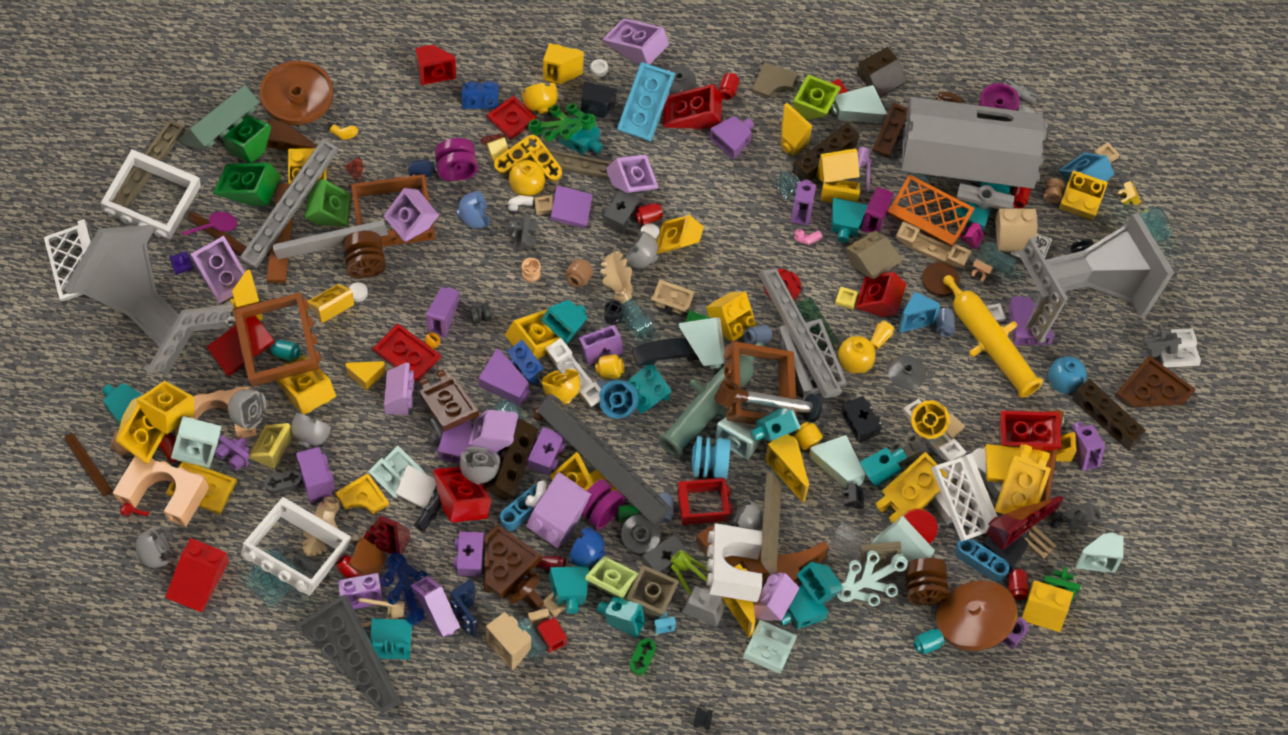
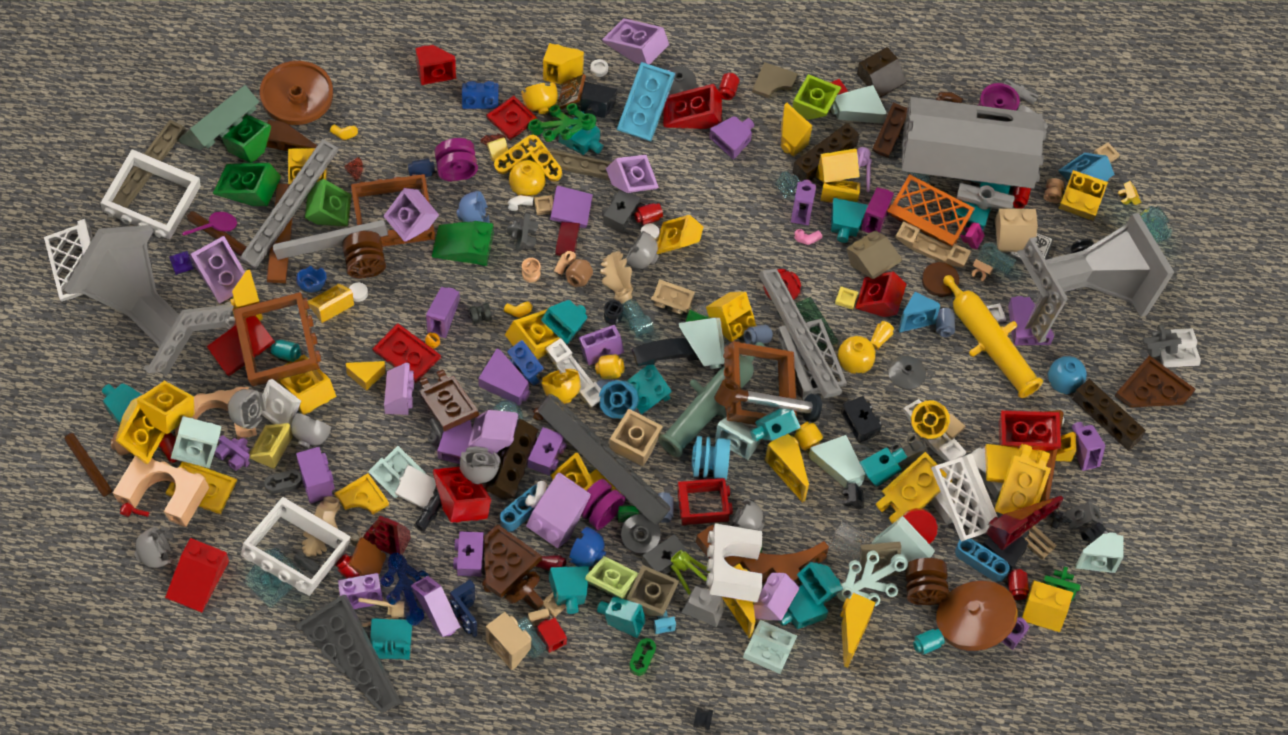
dark tan tile [761,472,782,574] -> none
none -> white tile [261,379,301,426]
none -> blue hair [296,266,327,293]
none -> green slope [432,221,494,266]
none -> yellow arm [503,301,533,318]
none -> light nougat arm [554,251,576,275]
none -> dark red slope [555,222,580,256]
none -> piece [558,74,586,109]
none -> tan slope [609,409,663,467]
none -> yellow slope [840,592,876,668]
none -> black wheel [1081,522,1107,546]

